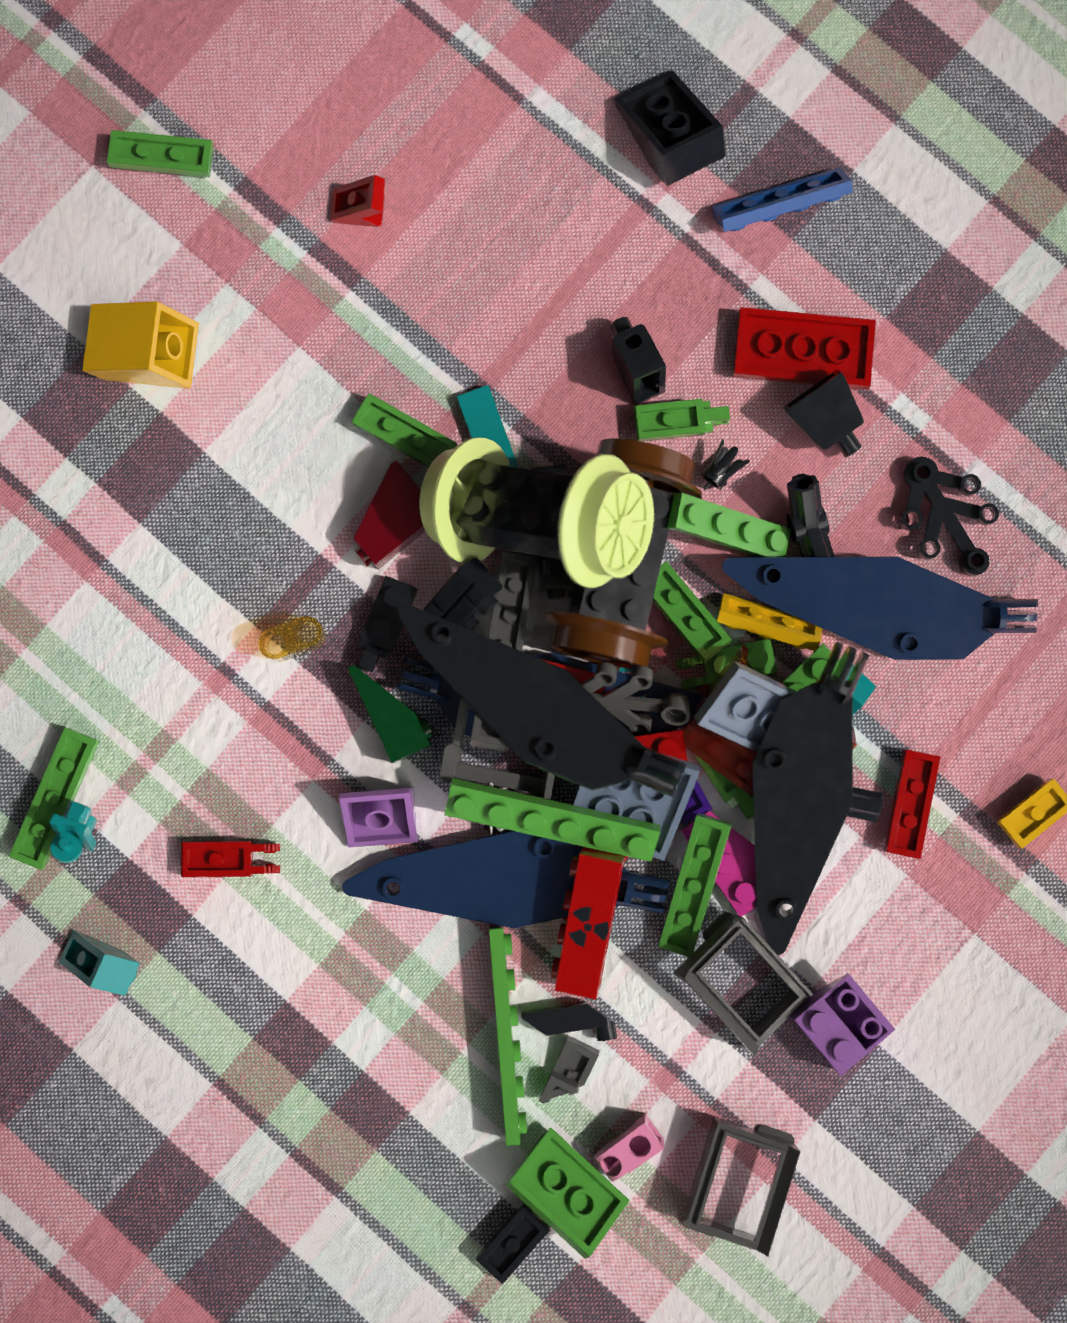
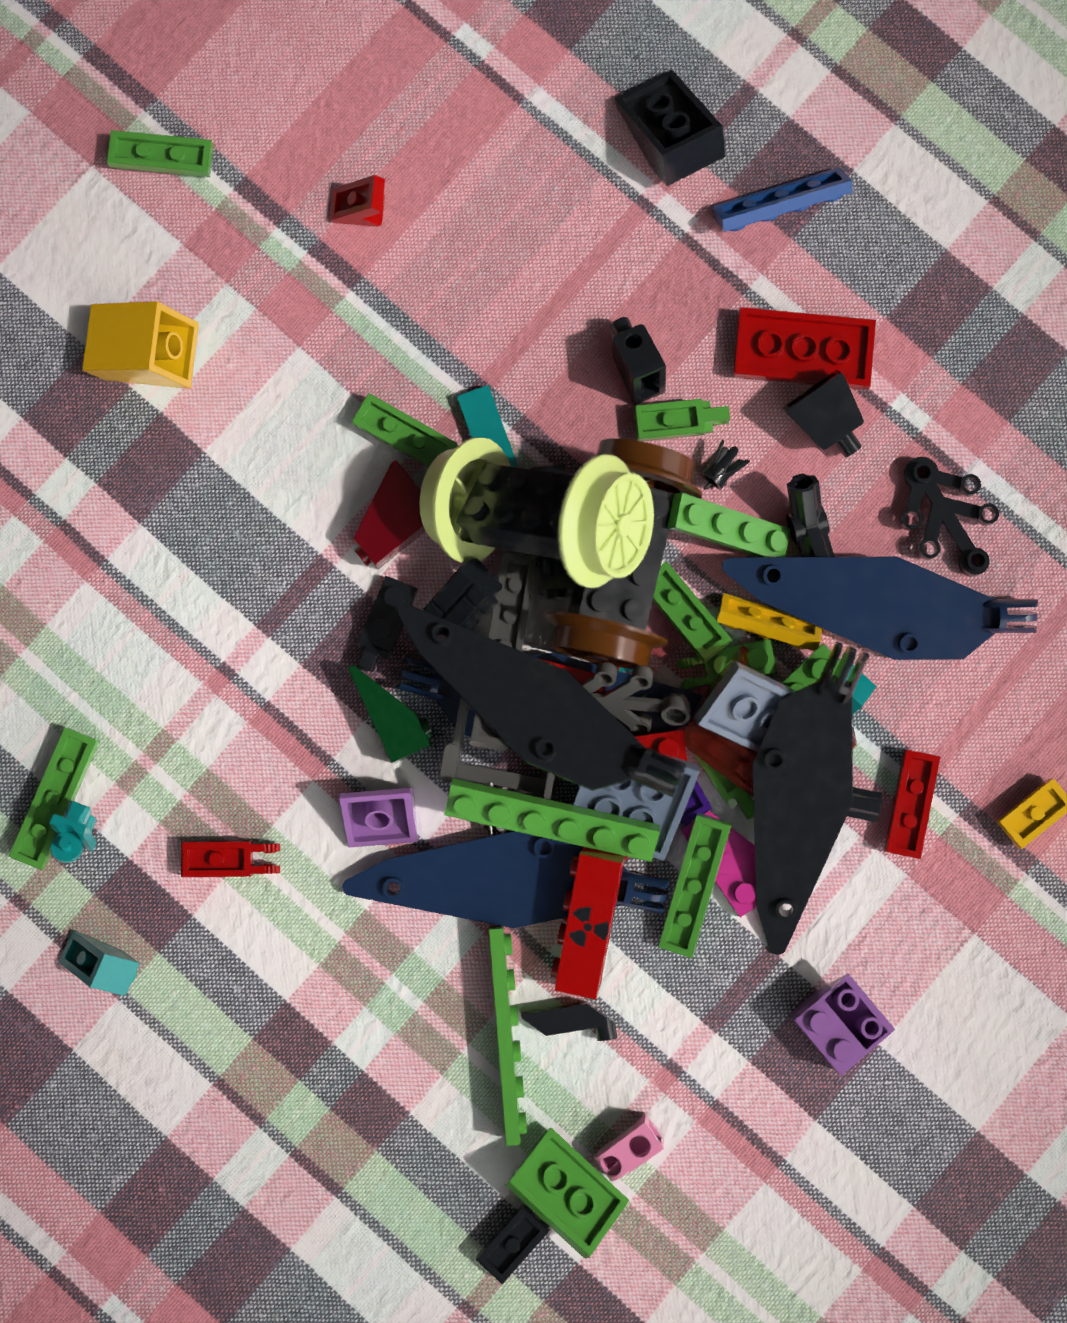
clear yellow beam [258,616,327,662] -> none
dark grey slope [539,1035,600,1104] -> none
dark grey piece [673,911,813,1056] -> none
dark grey piece [681,1116,801,1257] -> none

